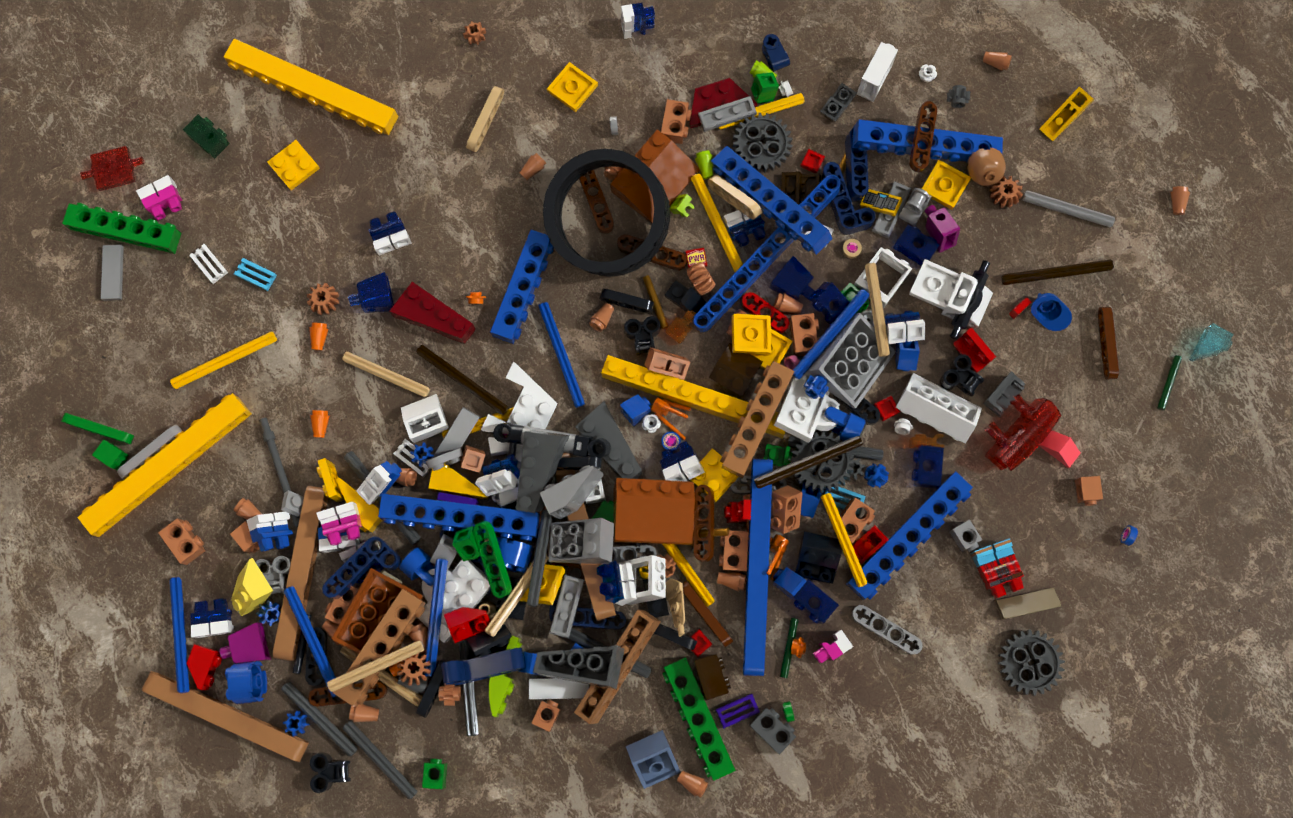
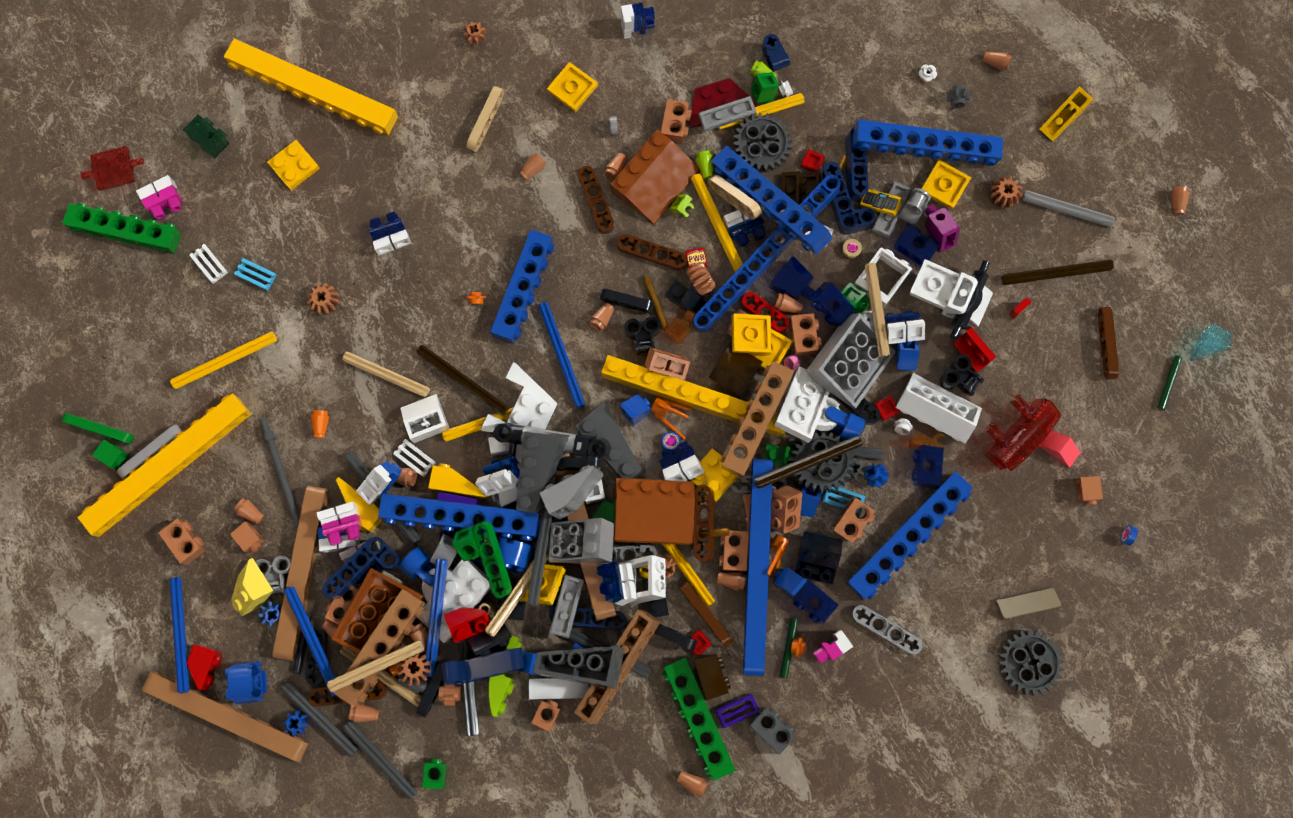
light grey tile [101,245,124,301] -> none
hips [190,598,235,638] -> none
magenta torso [220,622,271,664] -> none
blue hips [247,512,293,552] -> none
light grey plate [281,490,304,517] -> none
orange cone [309,323,329,350] -> none
black piece [310,753,351,793] -> none
yellow plate [317,458,345,503] -> none
clear blue torso [348,272,394,313] -> none
dark red wedge [389,282,476,344] -> none
blue gear [410,442,435,467] -> none
light grey plate [426,448,463,471] -> none
light grey tile [434,407,480,465] -> none
nougat brick [460,445,486,473] -> none
black tyre [543,149,670,277] -> none
sand blue slope [626,730,681,789] -> none
white plate [642,414,661,433] -> none
tan piece [665,578,685,637] -> none
red slope [724,499,751,523] -> none
green tile [782,701,795,722] -> none
blue axle [793,290,870,379] -> none
blue gear [803,375,829,399] -> none
dark grey slope [820,83,857,122] -> none
yellow axle [821,493,867,587] -> none
red slope [853,525,889,565] -> none
white window [857,42,898,102] -> none
reddish brown beam [909,101,937,172] -> none
light grey brick [949,519,982,552] -> none
medium nougat cylinder [967,148,1006,186] -> none
hips [971,539,1024,599] -> none
dark grey hinge [983,371,1025,417] -> none
blue piece [1031,293,1072,331] -> none

